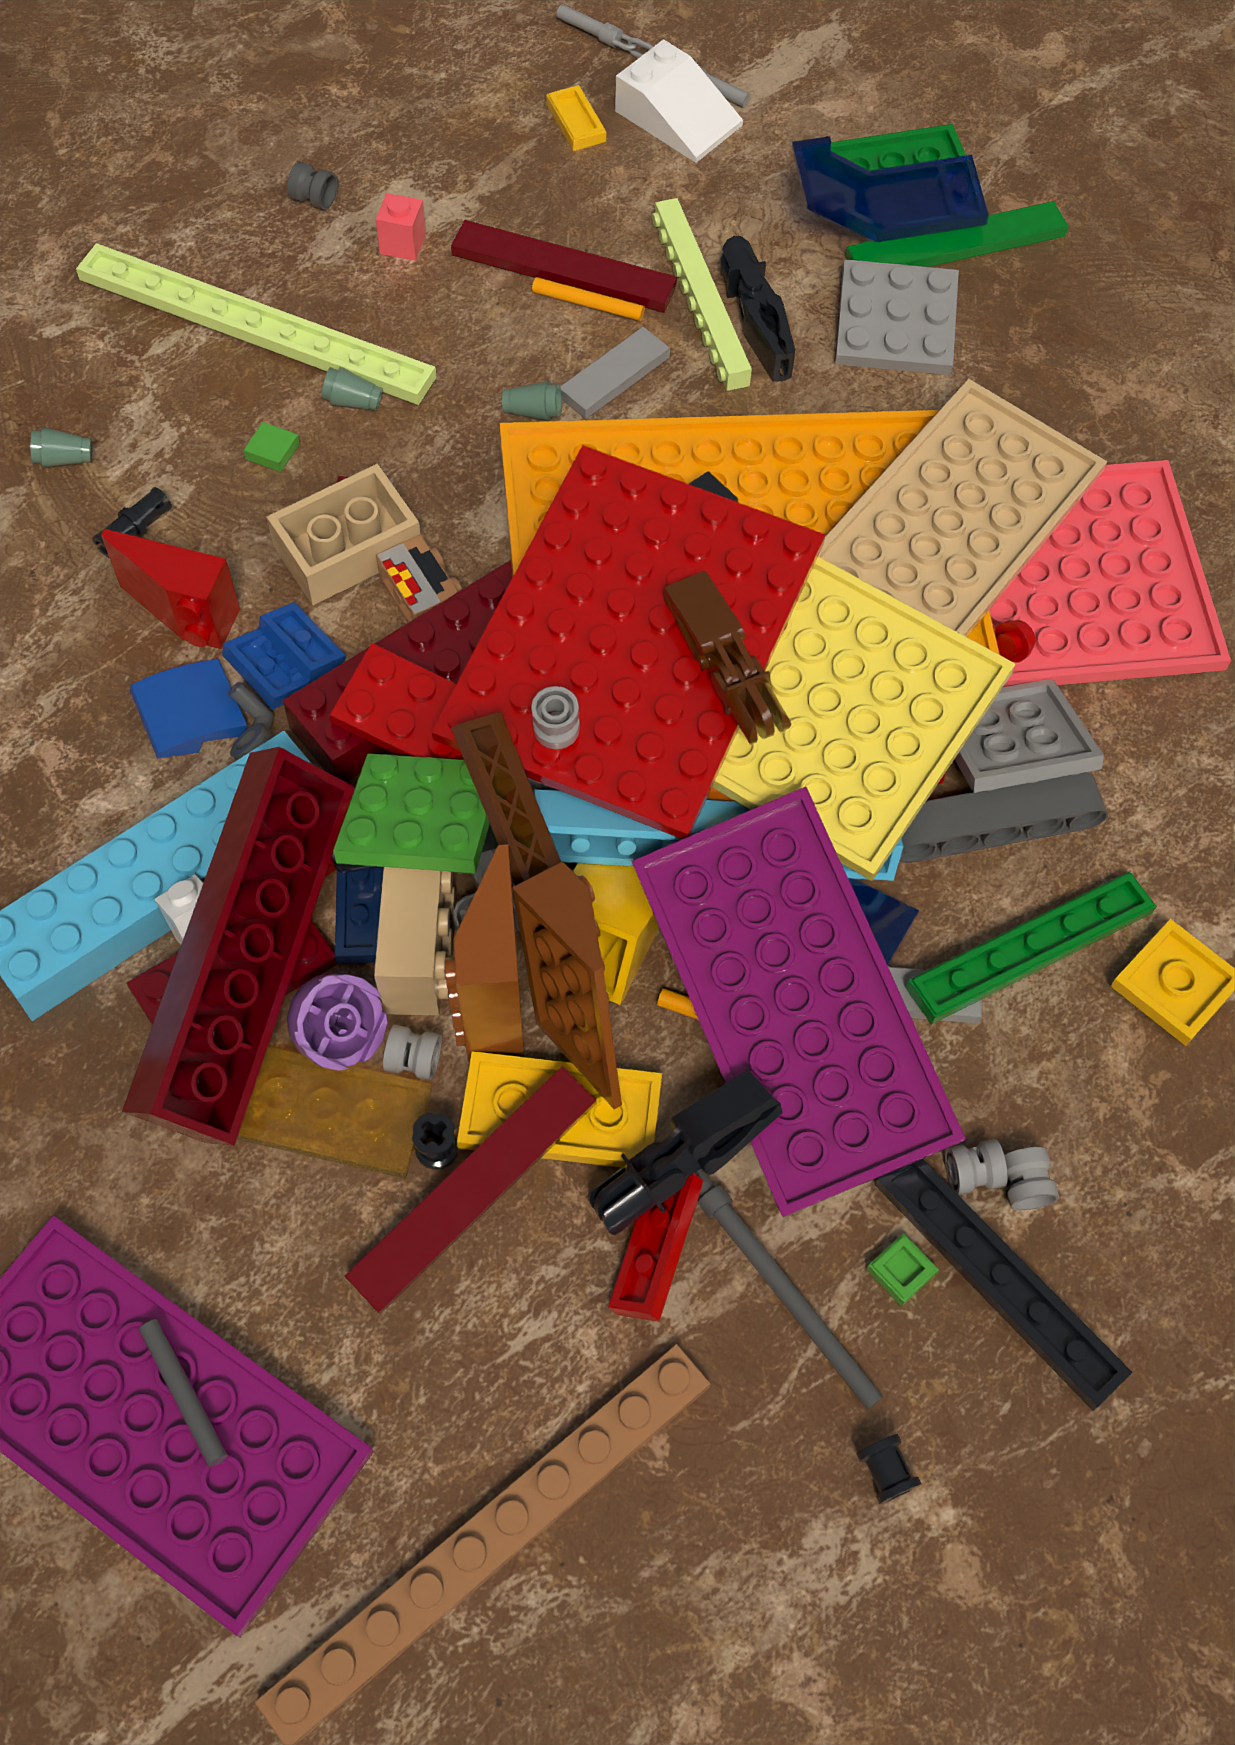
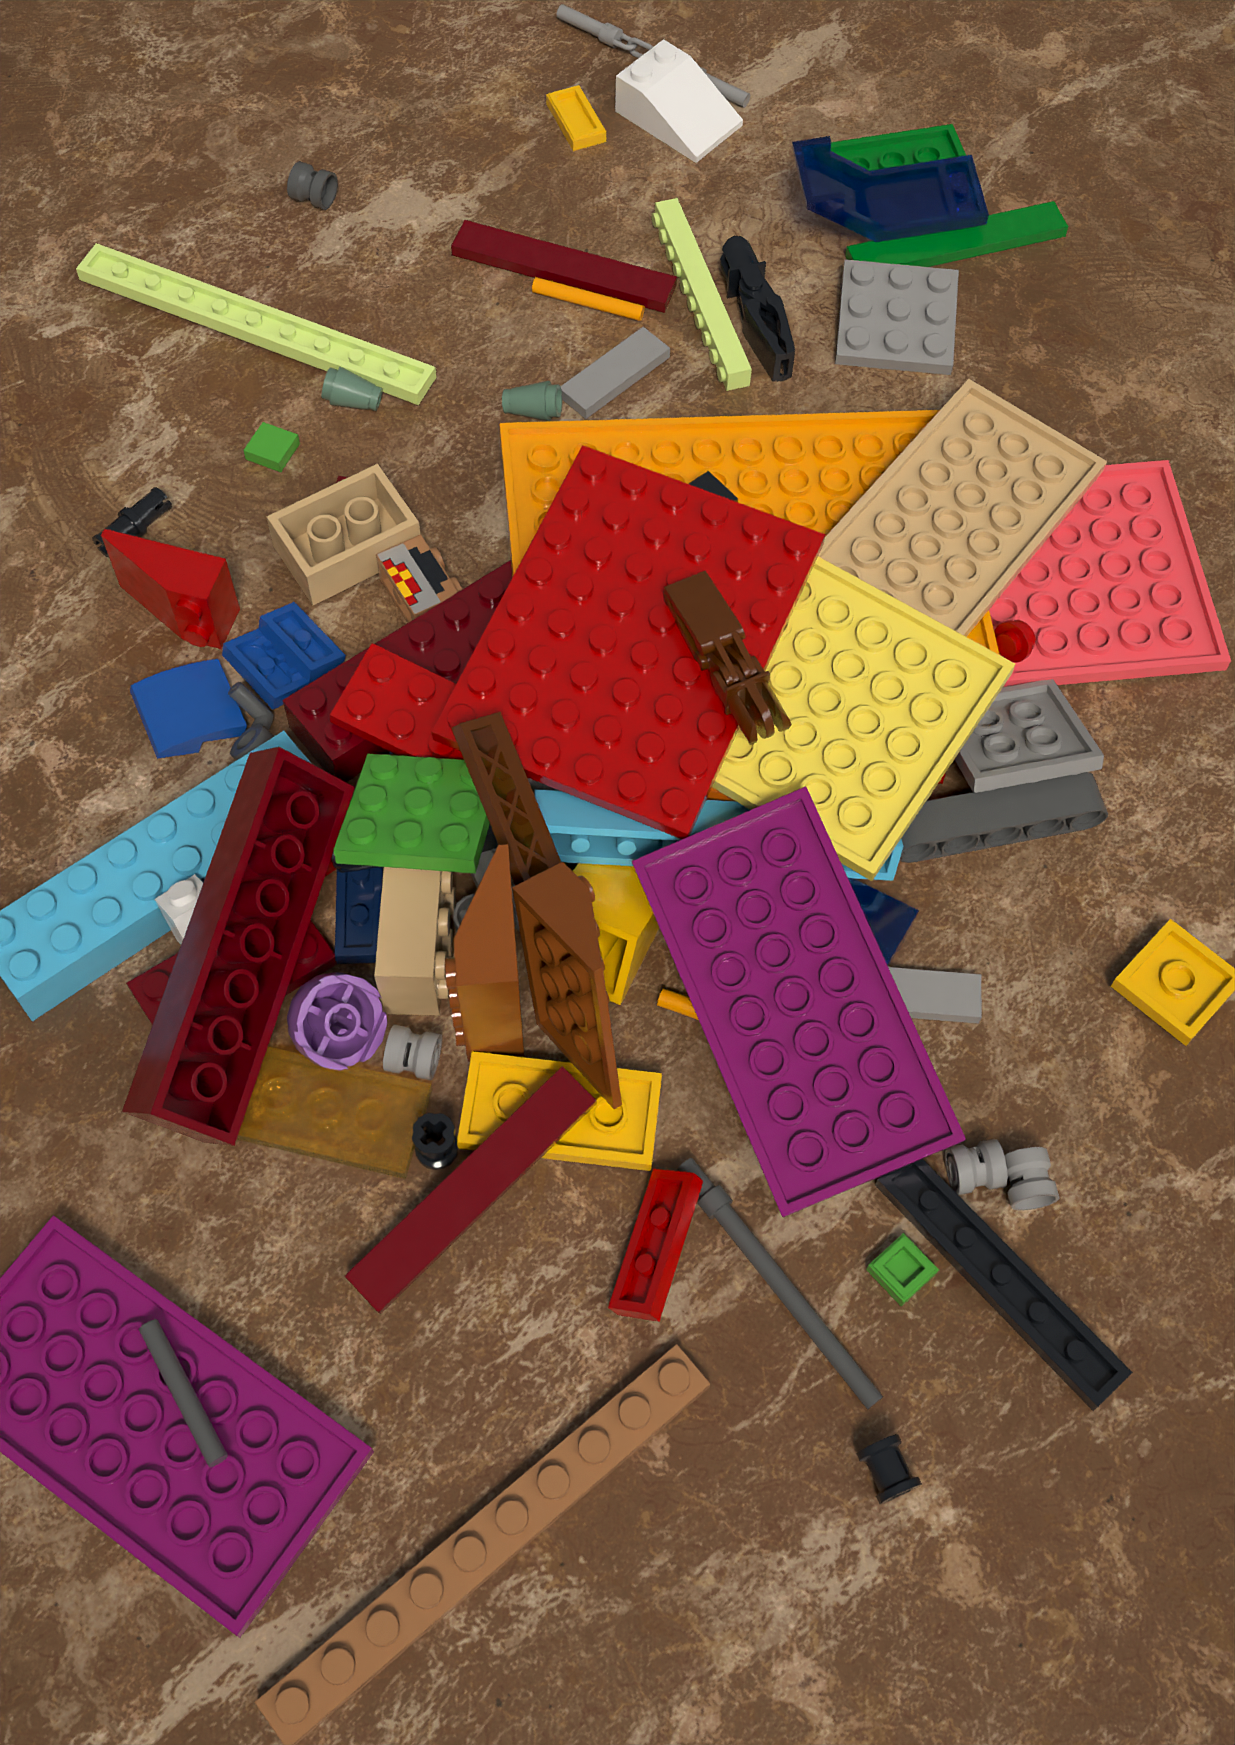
sand green cone [30,427,92,468] -> none
coral brick [376,193,426,261] -> none
light grey wheel [531,686,580,750] -> none
black arm [586,1070,783,1235] -> none
green tile [905,871,1157,1025] -> none

